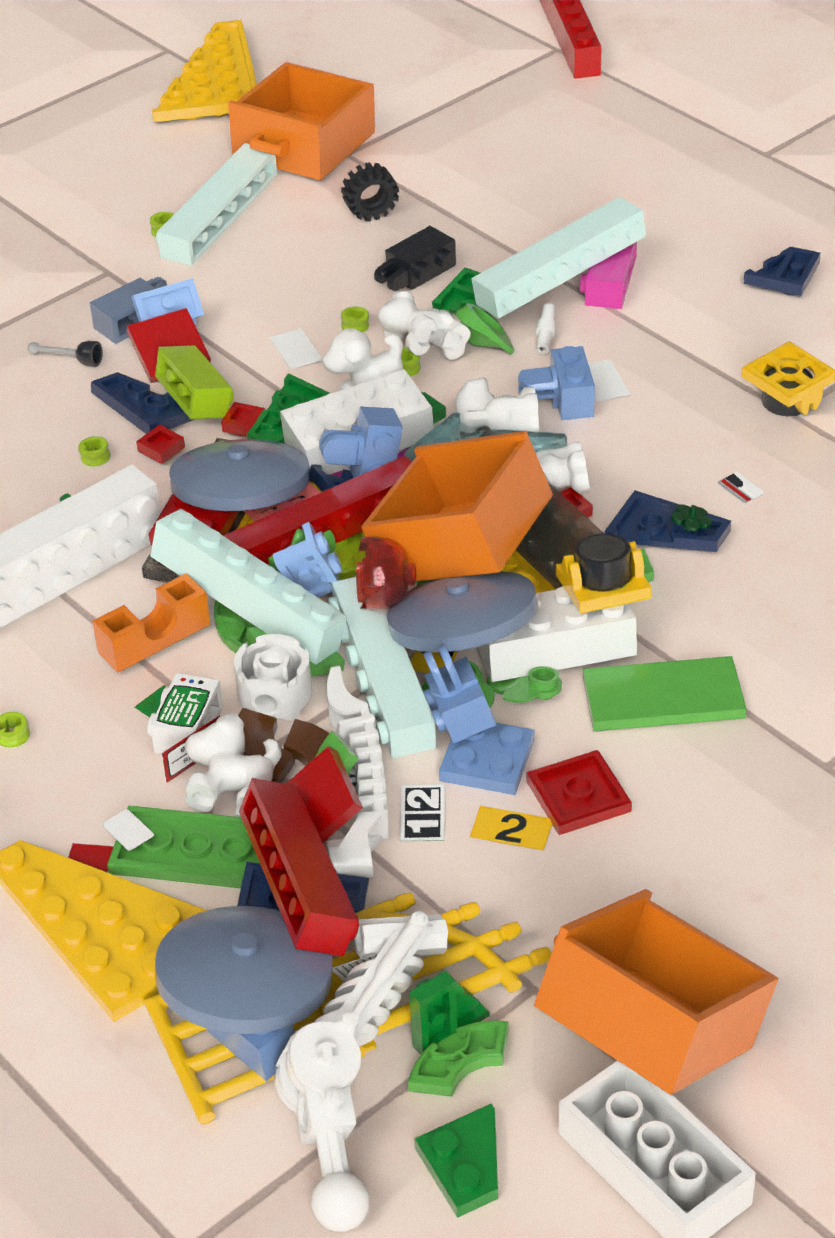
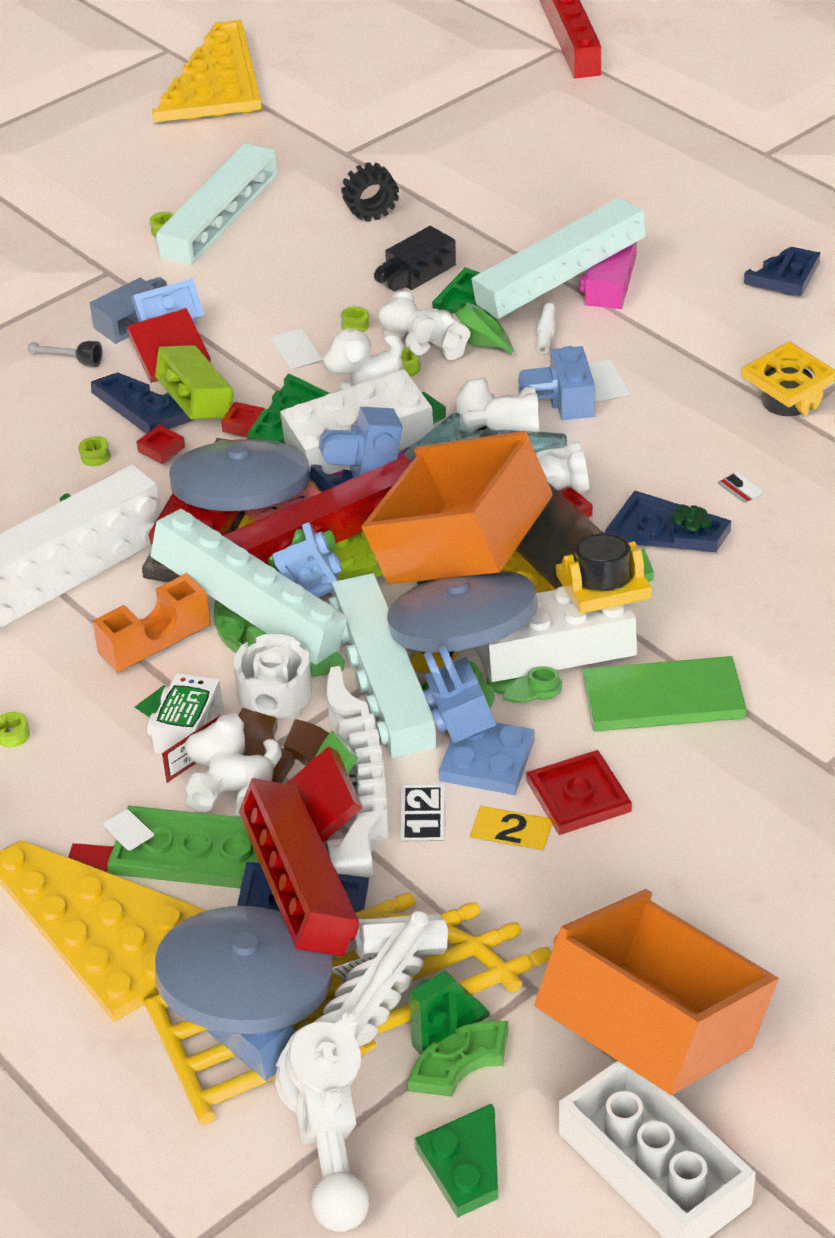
orange container [228,62,375,181] -> none
clear red cylinder [356,536,416,611] -> none

